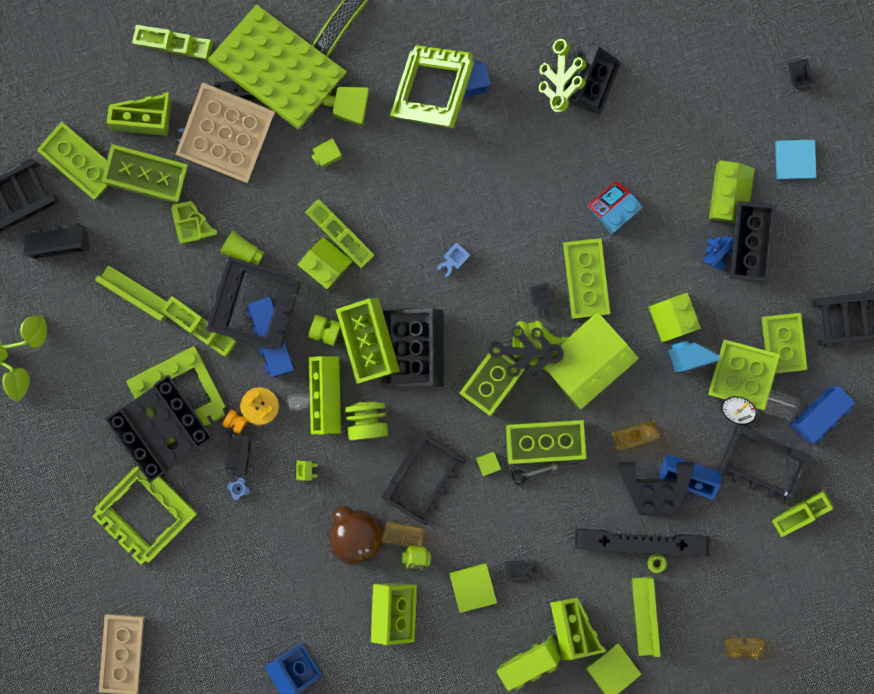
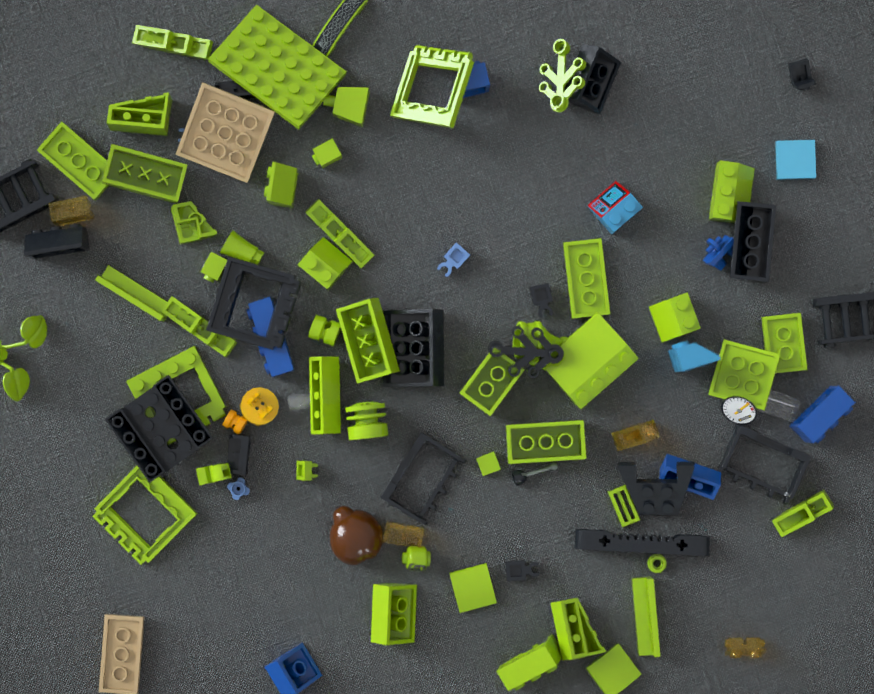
none -> clear yellow hinge [48,196,94,226]
none -> lime leg [196,463,232,486]
none -> lime brick [200,252,227,283]
none -> lime slope [264,162,299,208]
none -> lime tile [608,485,640,527]

